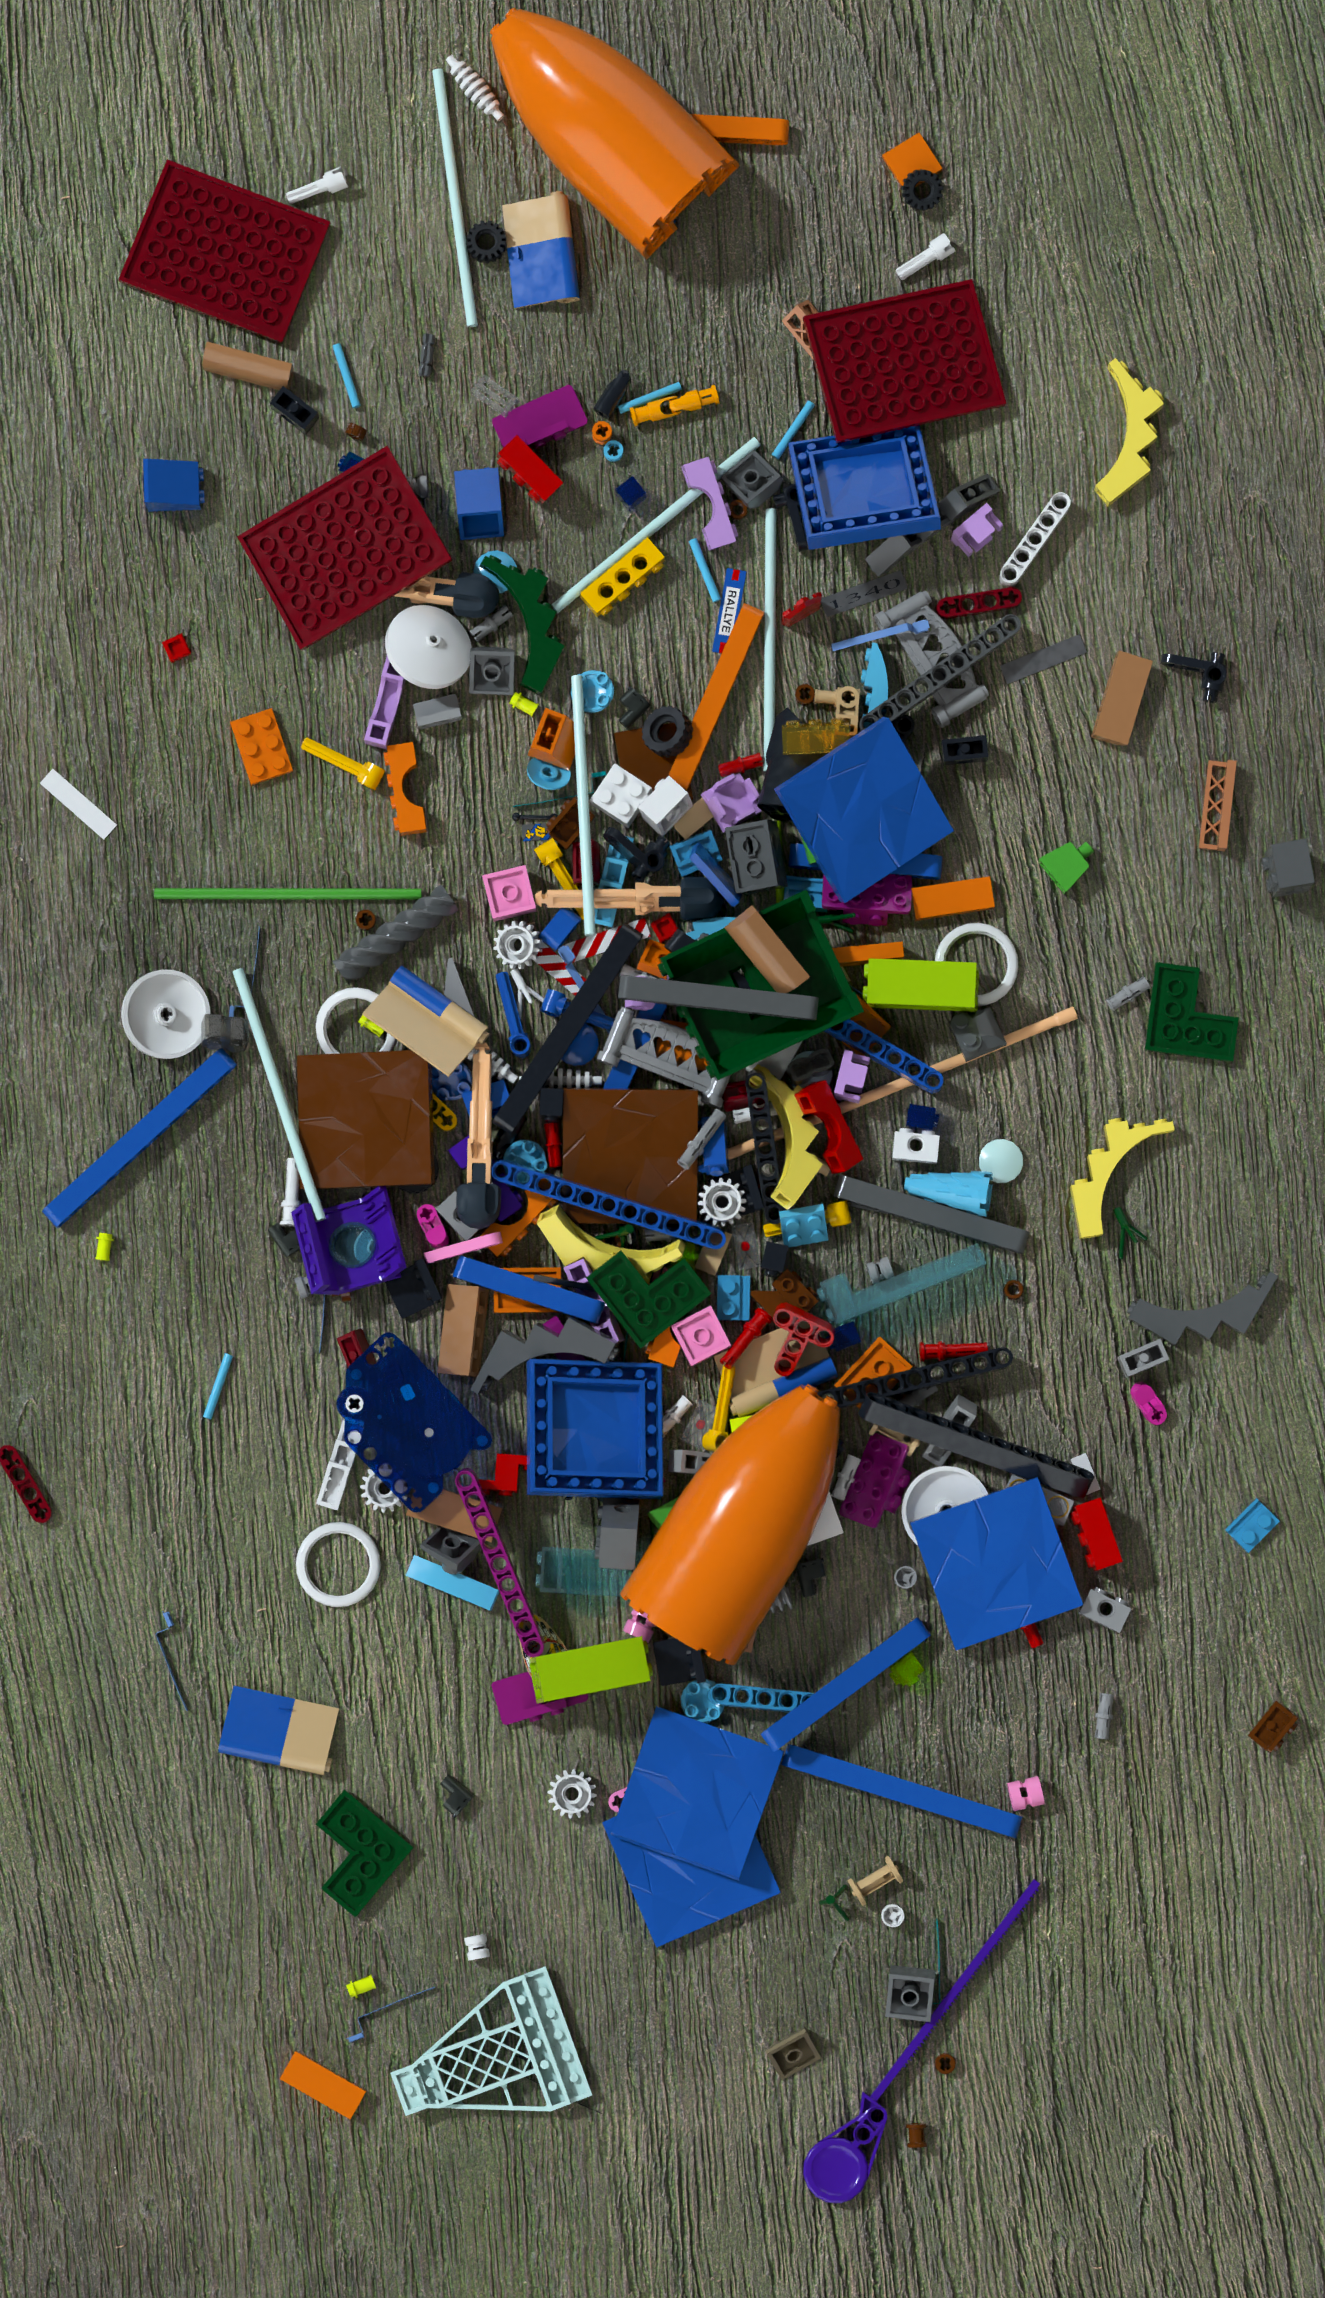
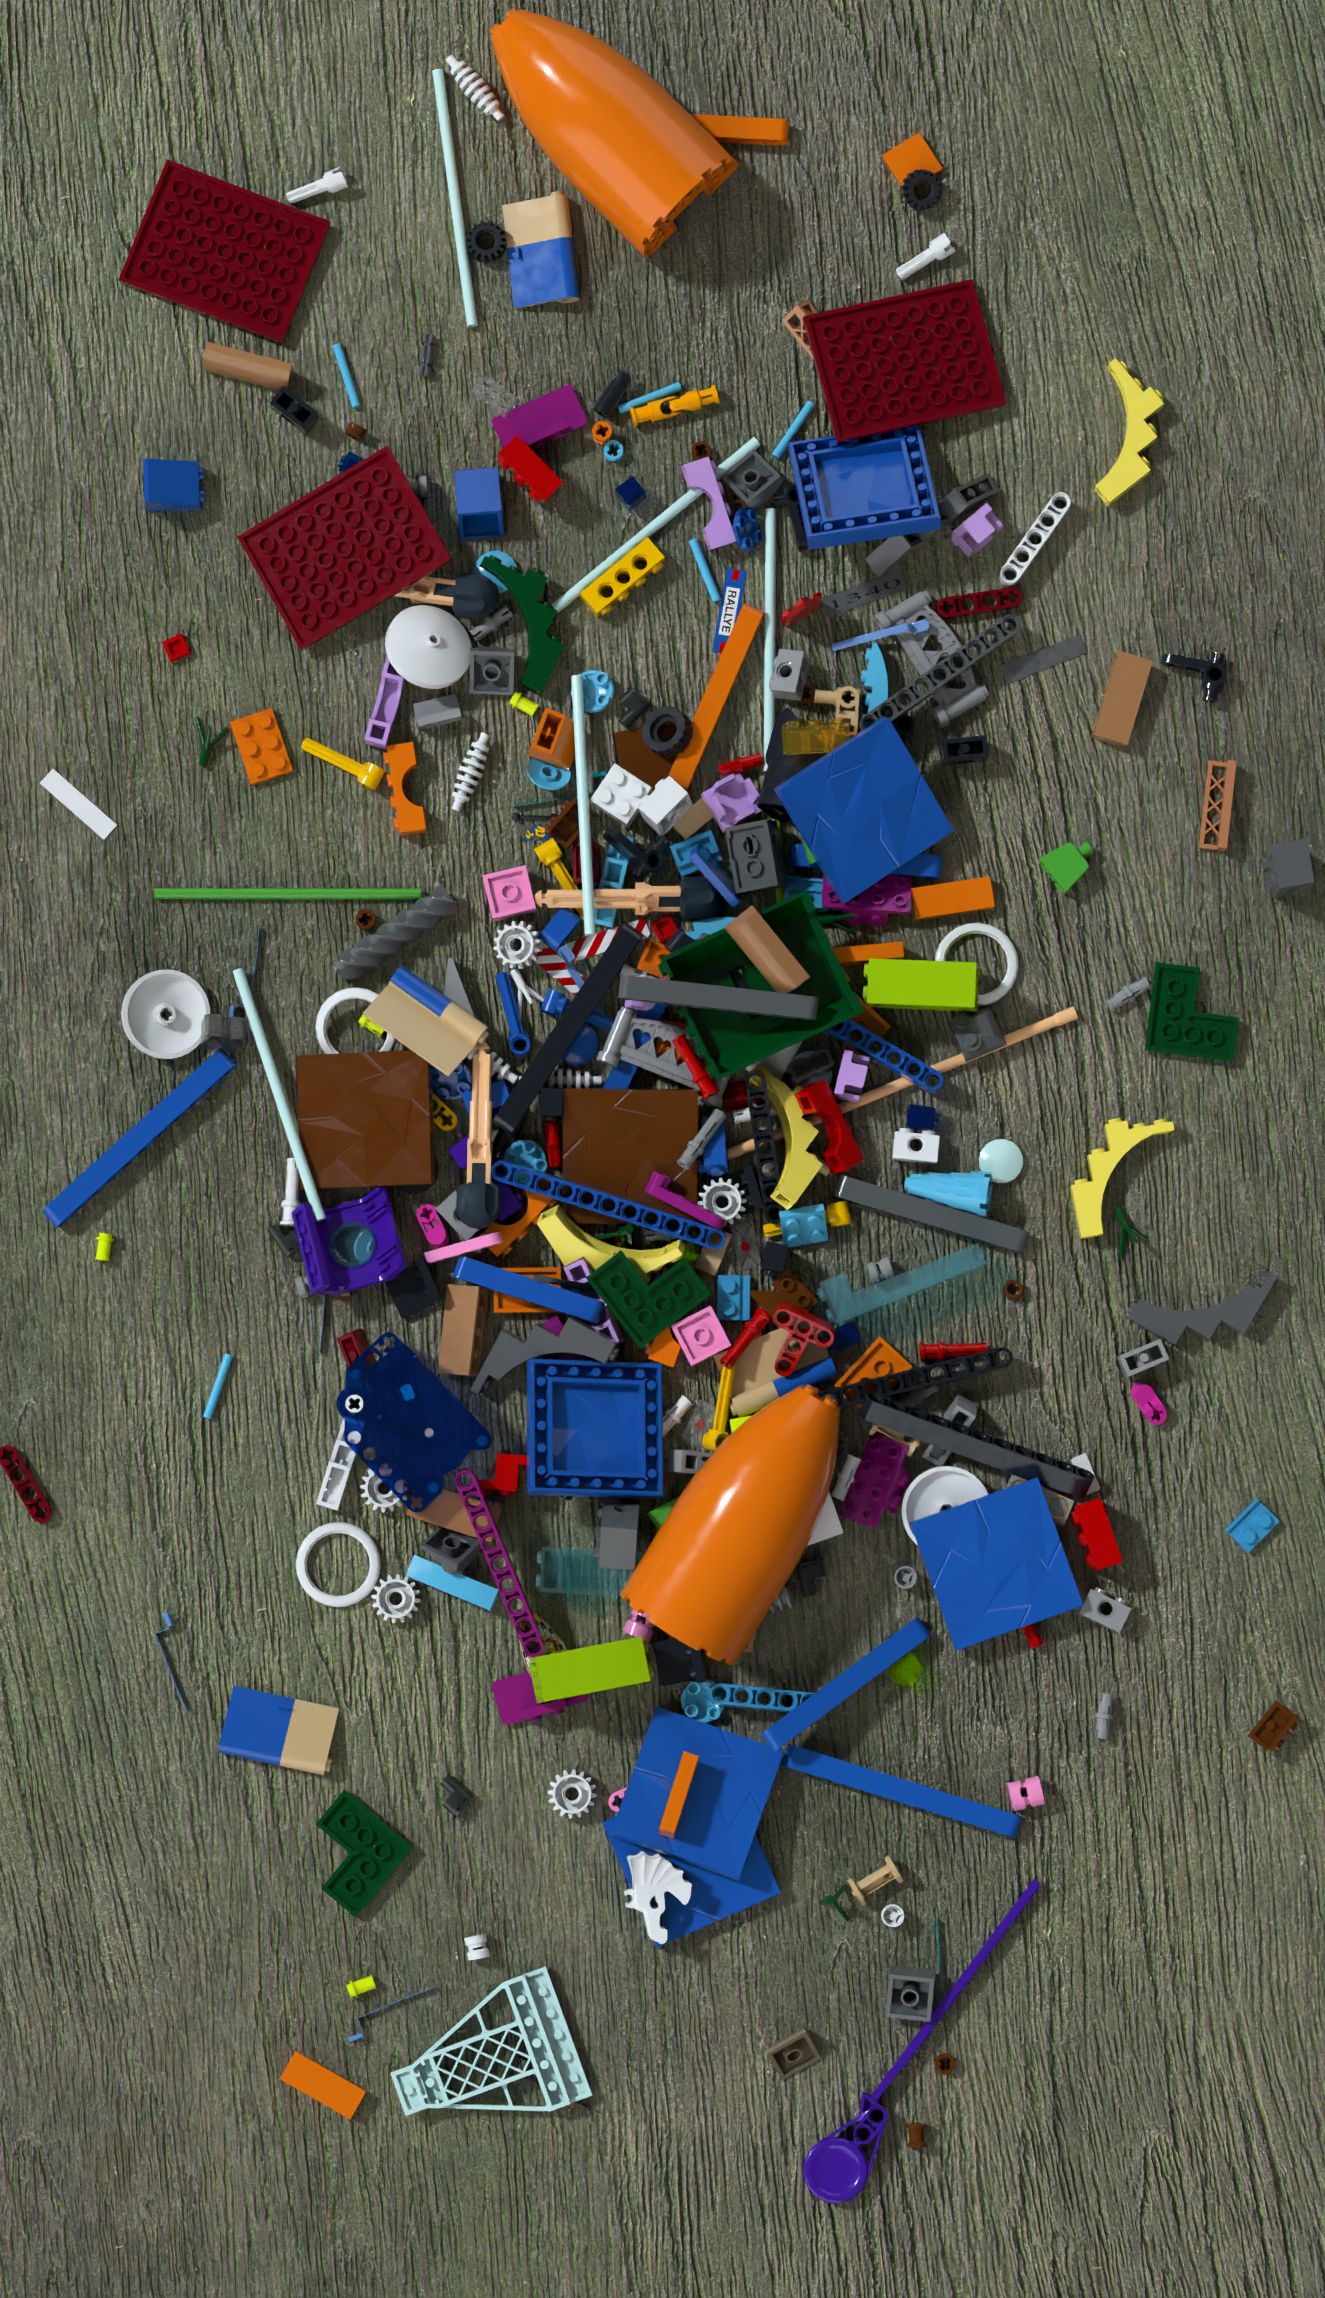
none -> dark green plant [195,717,229,767]
none -> white gear [371,1574,421,1623]
none -> white piece [451,732,489,812]
none -> white animal [624,1851,692,1944]
none -> magenta beam [644,1170,726,1230]
none -> orange piece [659,1751,699,1839]
none -> red pin [672,1034,720,1100]
none -> reddish brown bush [691,441,711,461]
none -> blue dish [733,508,763,552]
none -> light grey brick [769,649,810,701]

